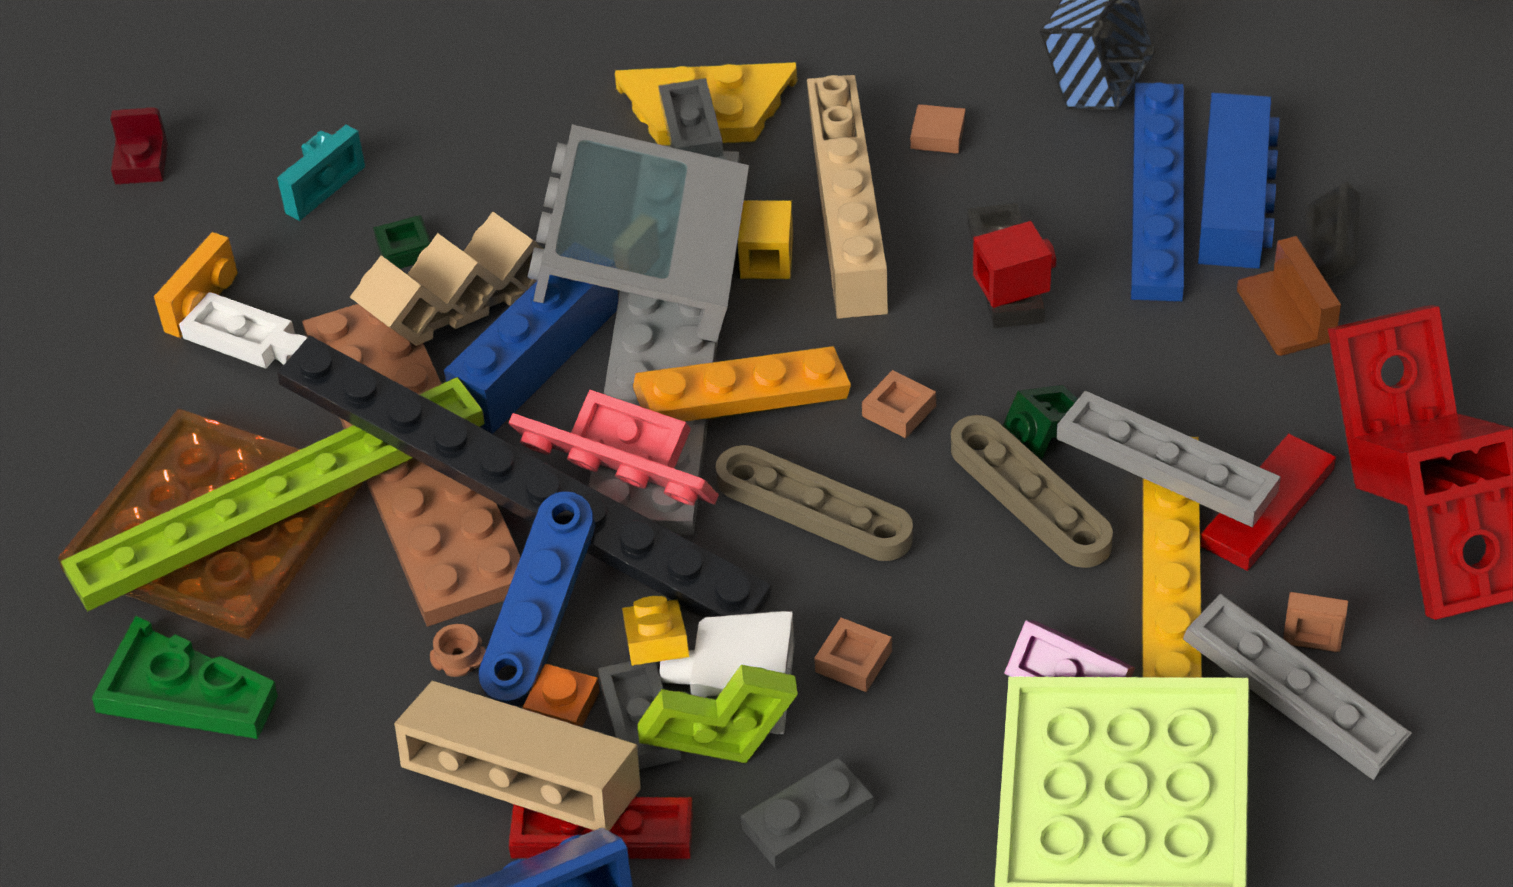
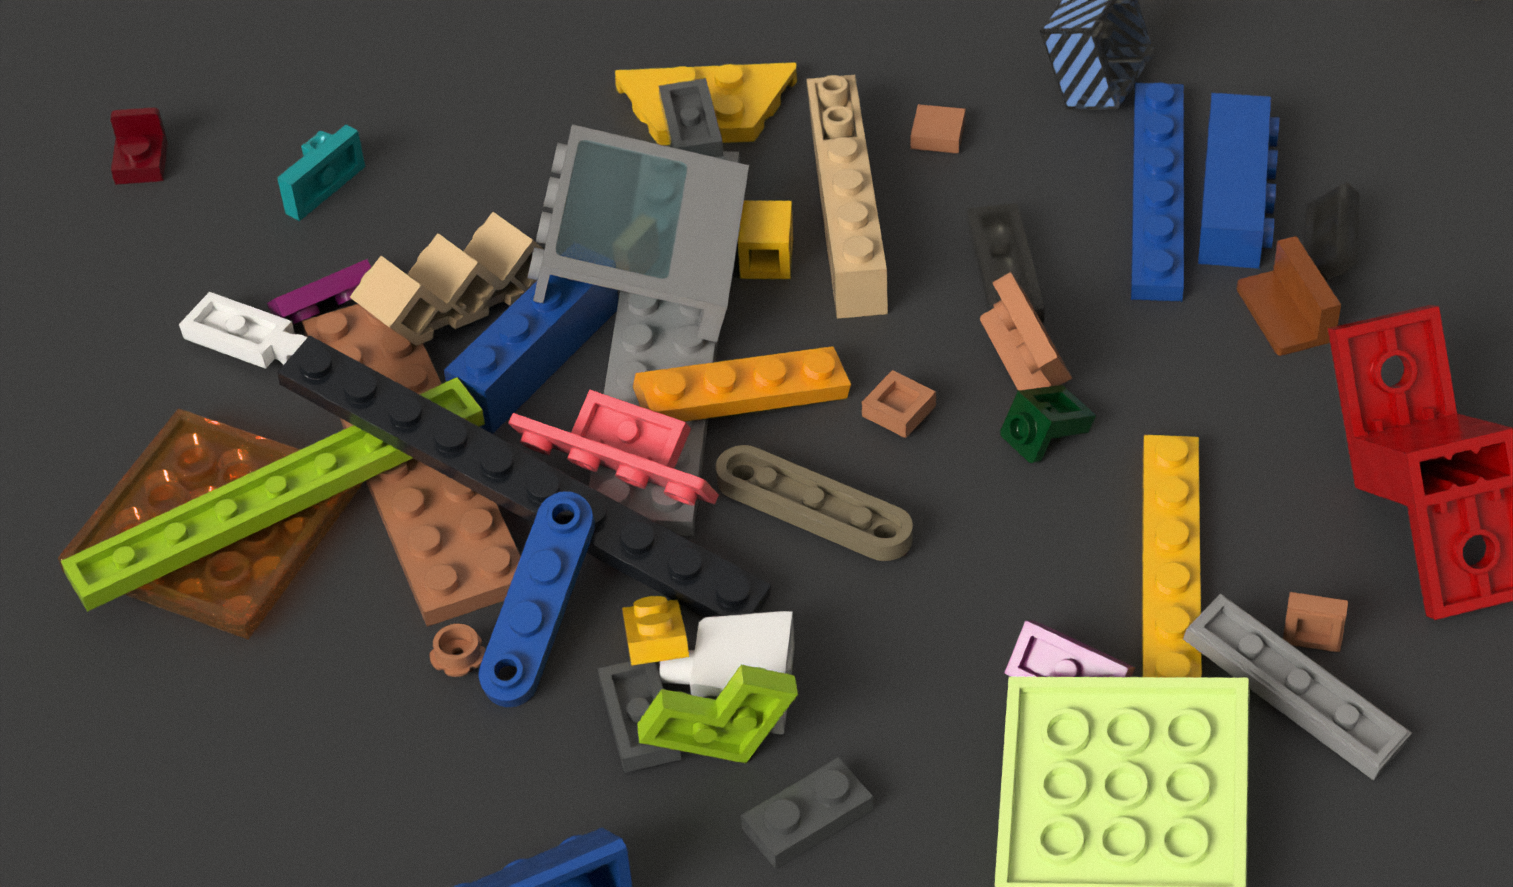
green wing [92,616,278,739] -> none
light orange plate [154,232,238,338] -> none
dark green tile [373,215,431,269] -> none
tan brick [395,681,641,831] -> none
red tile [509,797,693,859] -> none
orange plate [522,664,600,727] -> none
nougat plate [814,618,892,692] -> none
dark tan plate [951,415,1113,568] -> none
red brick [973,221,1056,308] -> none
light grey plate [1057,391,1281,527] -> none
red tile [1200,433,1336,571] -> none
none -> magenta plate [267,259,371,325]
none -> nougat bracket [980,272,1072,390]

